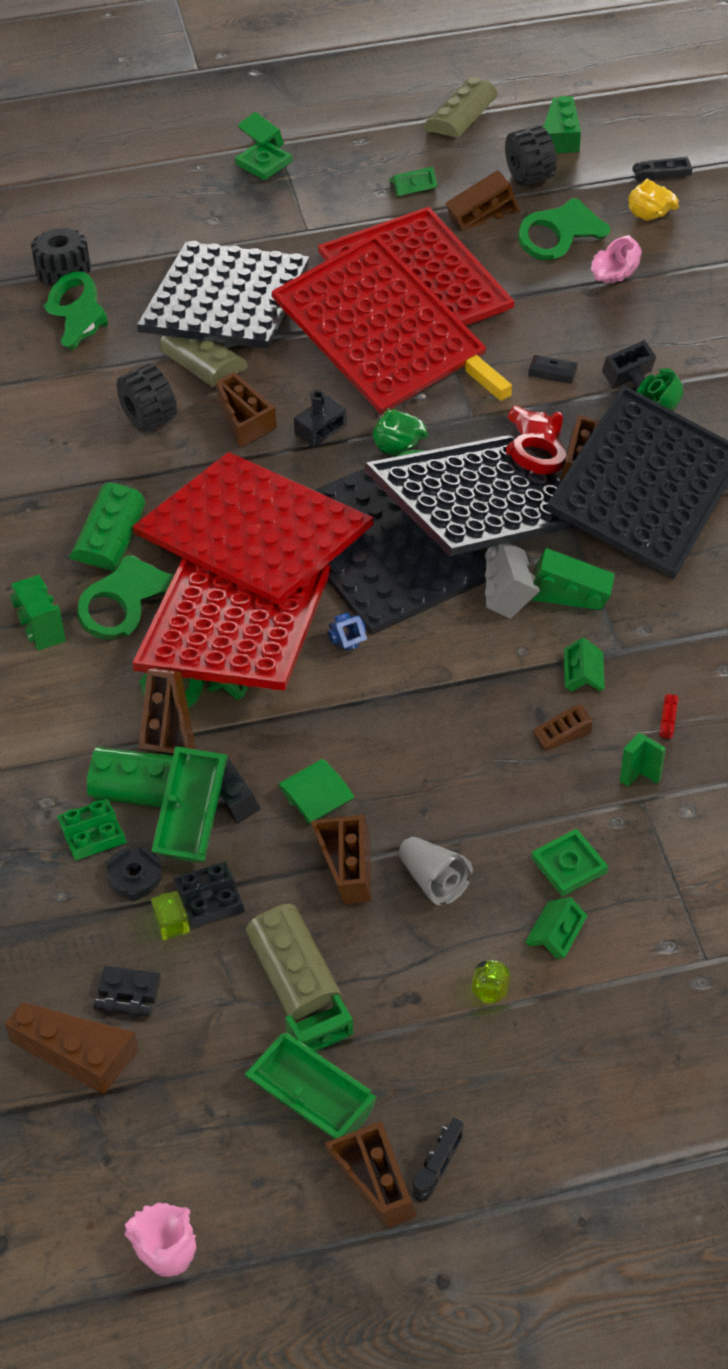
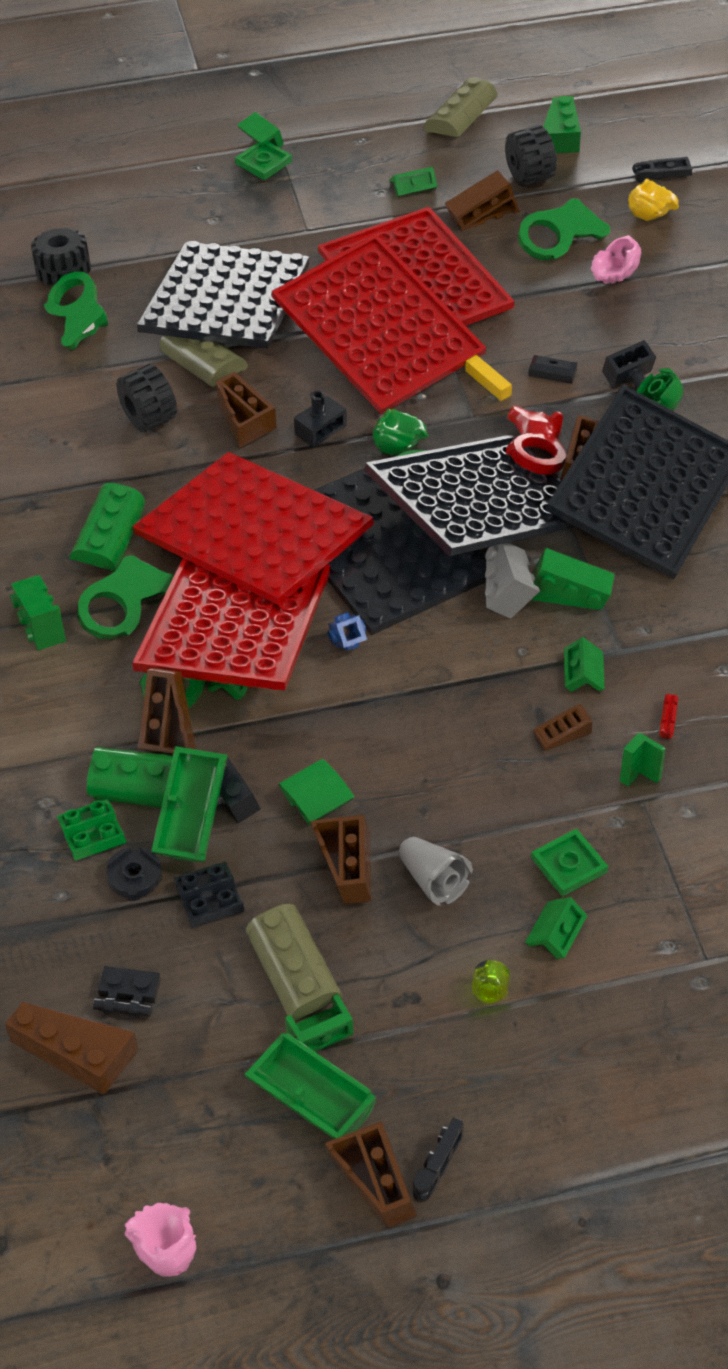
clear neon green brick [151,891,190,941] -> none

